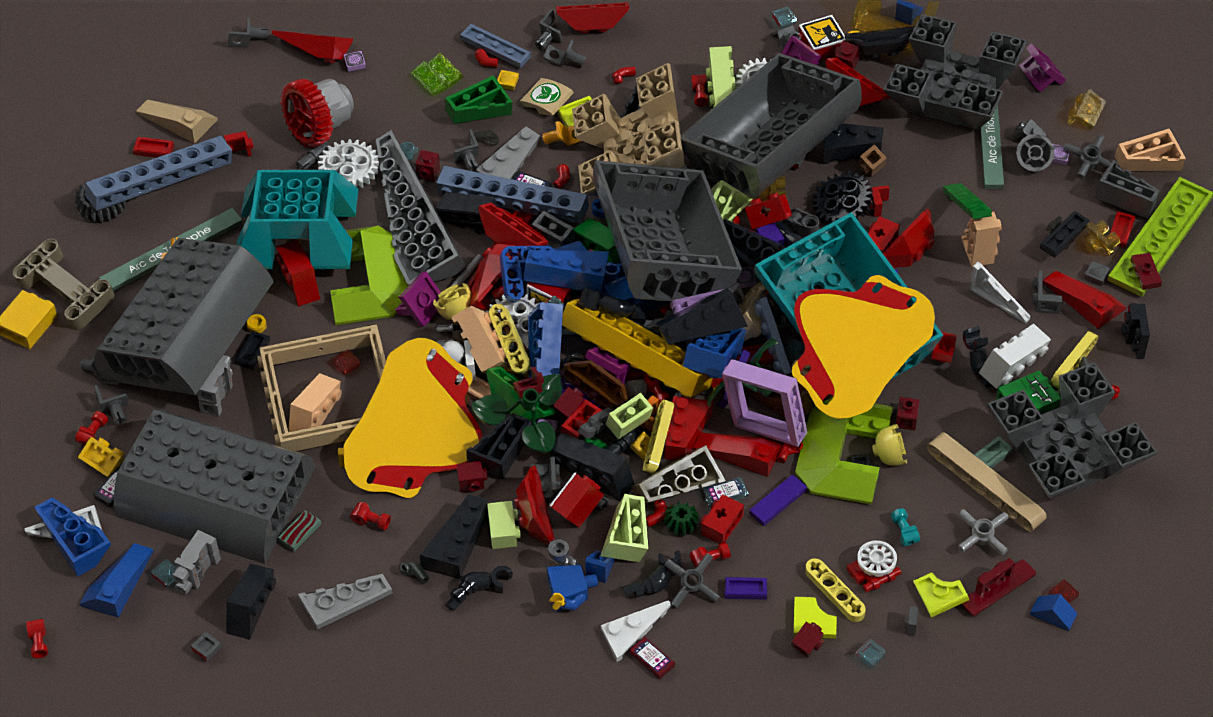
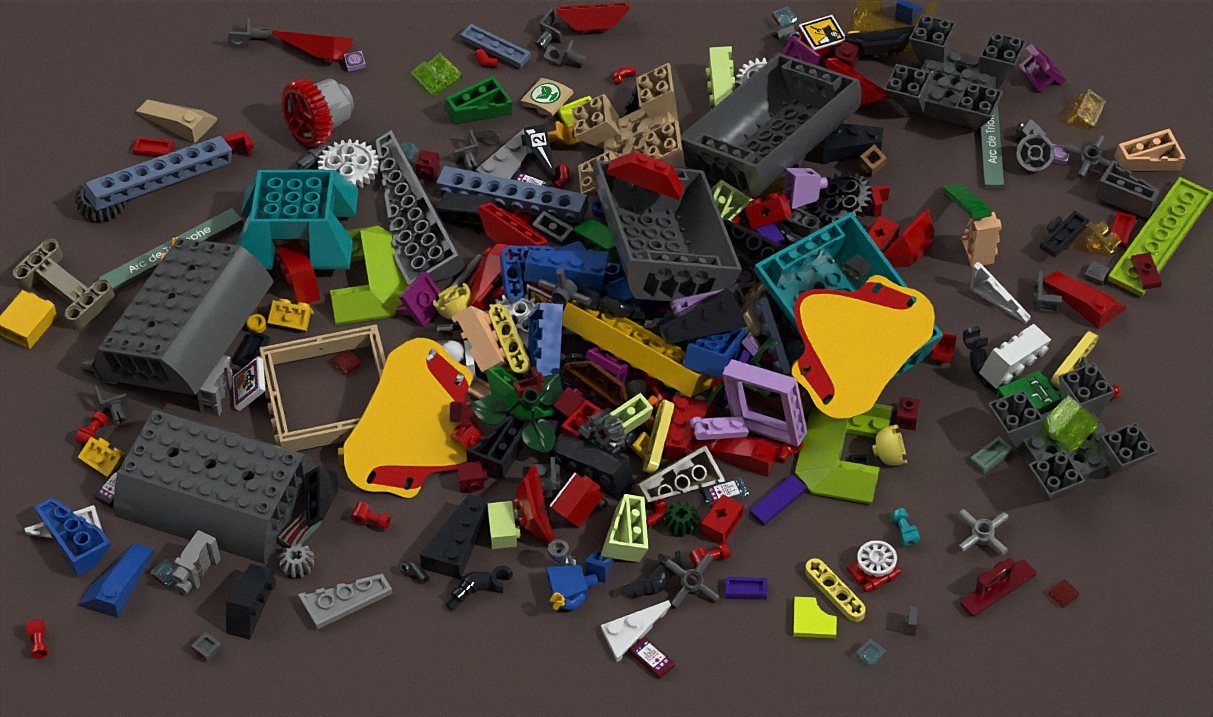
light nougat wedge [289,373,342,432] -> none
yellow tile [497,70,519,91] -> none
red leg [691,74,709,107] -> none
dark red brick [791,621,824,658] -> none
neon yellow tile [913,572,969,618] -> none
tan beam [927,432,1047,532] -> none
blue slope [1030,594,1078,631] -> none
black plate [1121,303,1150,359] -> none
none -> tile [233,357,265,411]
none -> yellow bracket [267,299,314,332]
none -> light grey gear [279,543,315,579]
none -> black slope [305,465,338,527]
none -> dark red bracket [450,401,474,425]
none -> red bracket [450,424,482,452]
none -> black slope [521,124,555,183]
none -> dark grey bar [538,268,591,309]
none -> dark grey gear [592,414,627,450]
none -> red wedge [606,151,684,201]
none -> lavender plate [690,416,749,440]
none -> lavender tile [741,332,762,356]
none -> lavender torso [783,168,828,209]
none -> clear smoke bracket [842,254,873,284]
none -> clear neon green slope [1043,395,1100,453]

